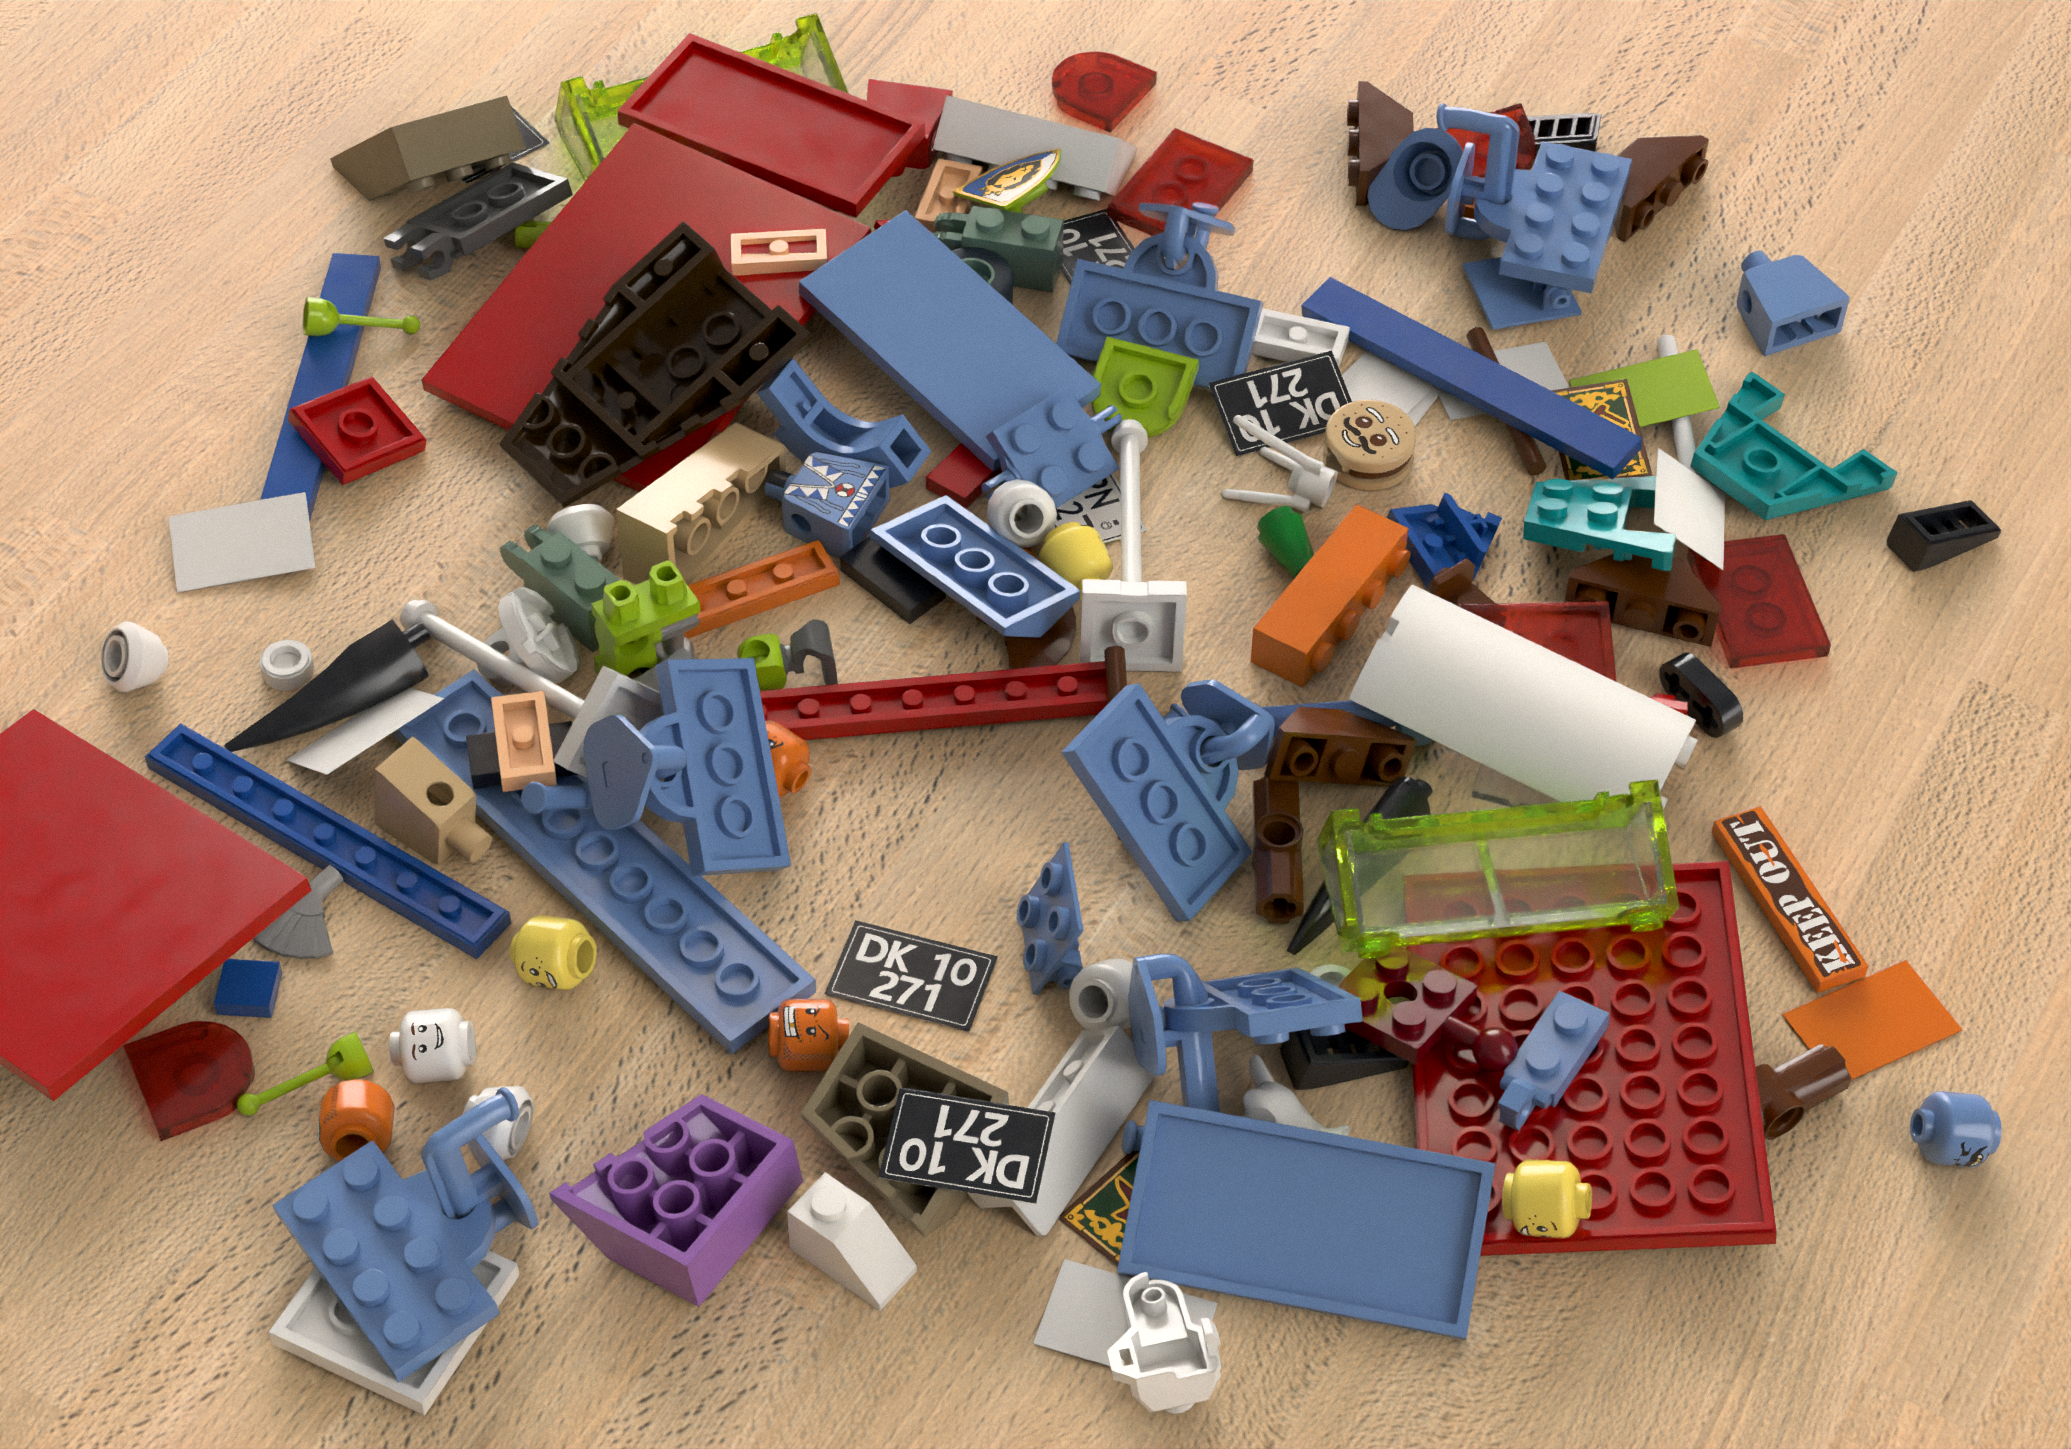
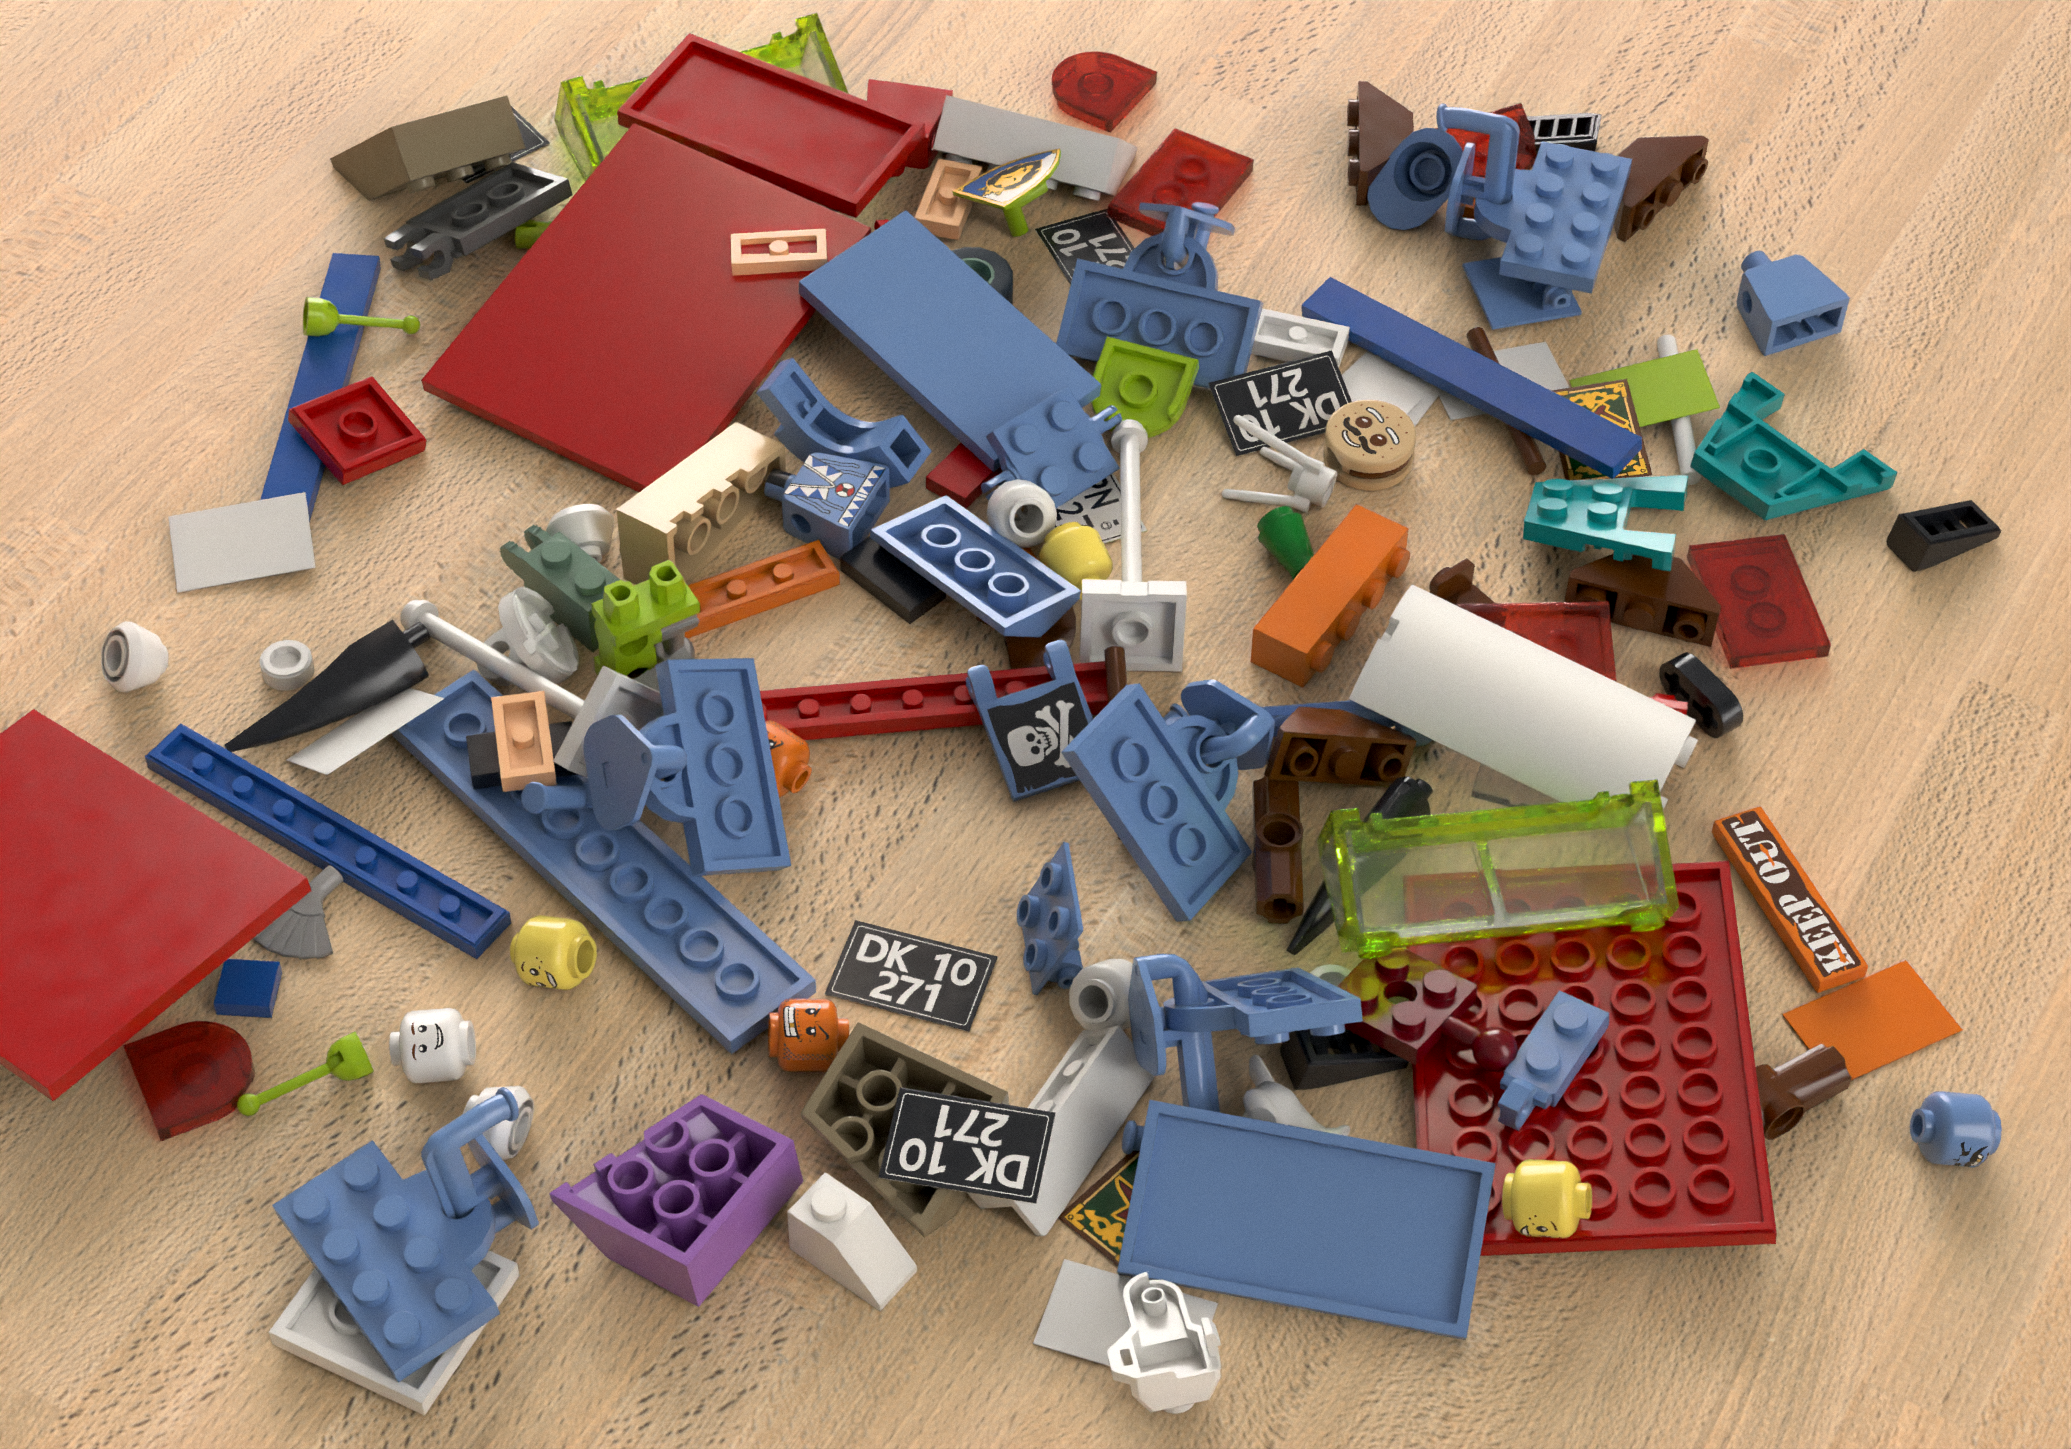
orange head [317,1079,395,1161] -> none
tan torso [375,736,492,864] -> none
dark brown wedge [499,221,813,508] -> none
leg [737,619,838,691] -> none
sand green hinge [932,206,1064,292] -> none
blue slope [1387,493,1502,592] -> none
white sticker [1654,448,1725,570] -> none
none -> flag [966,640,1093,802]

